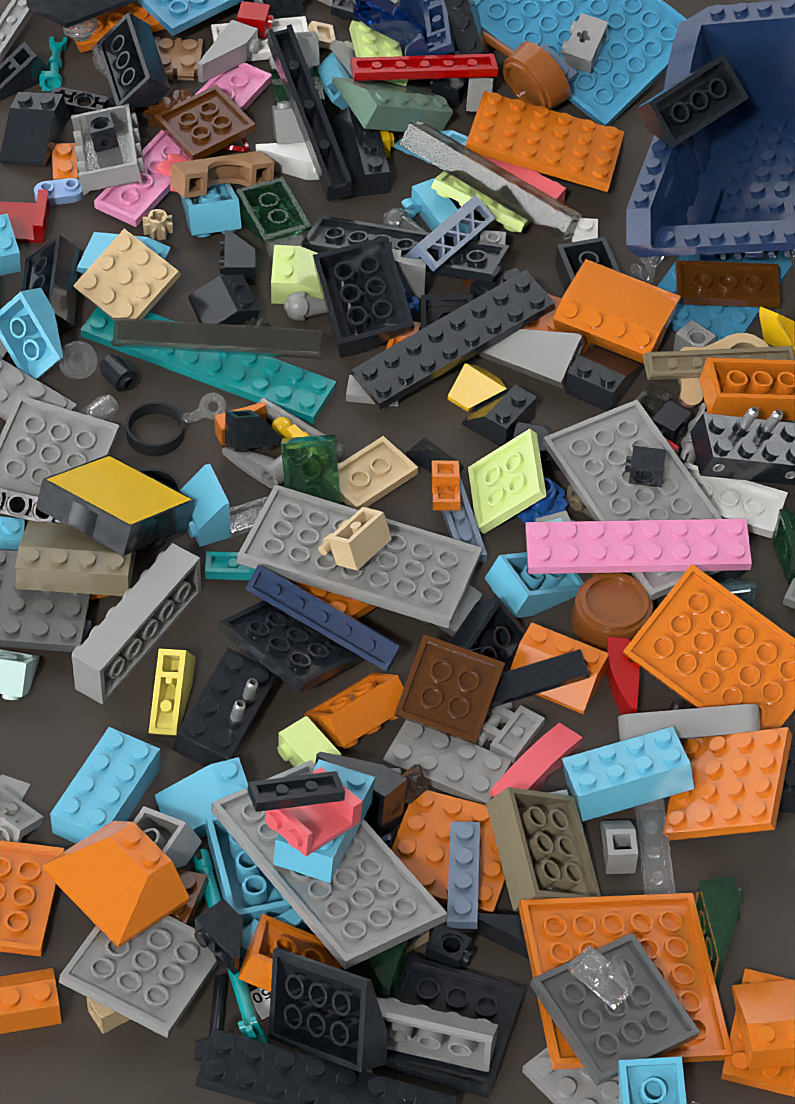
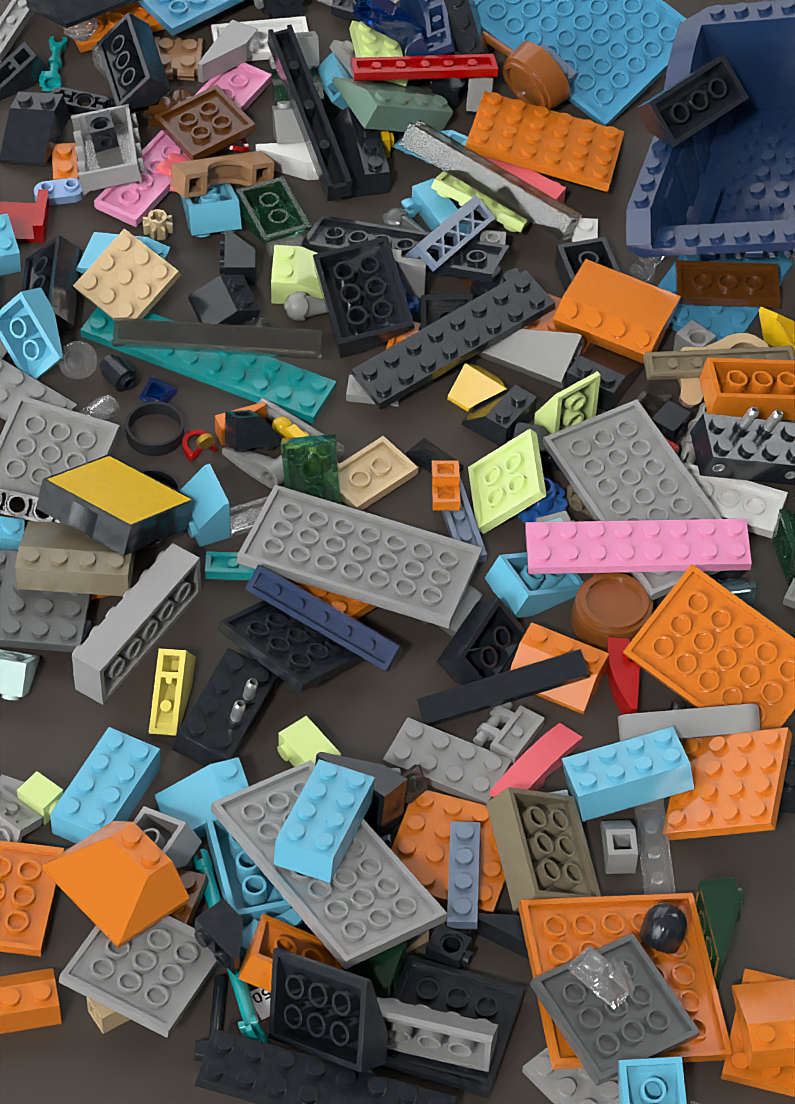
clear plate [183,393,227,425] -> none
brick [237,1,274,39] -> none
black plate [247,771,345,812] -> none
coral panel [265,767,363,856] -> none
orange slope [304,672,404,749] -> none
tan plate [308,21,335,49] -> none
tan brick [318,507,392,570] -> none
reddish brown plate [394,634,505,745] -> none
light grey brick [561,13,608,74] -> none
black brick [625,446,666,488] -> none
none -> yellowish green brick [17,771,63,825]
none -> clear blue slope [139,376,178,403]
none -> red piece [182,429,219,461]
none -> yellowish green slope [534,372,601,434]
none -> black hair [639,903,688,954]

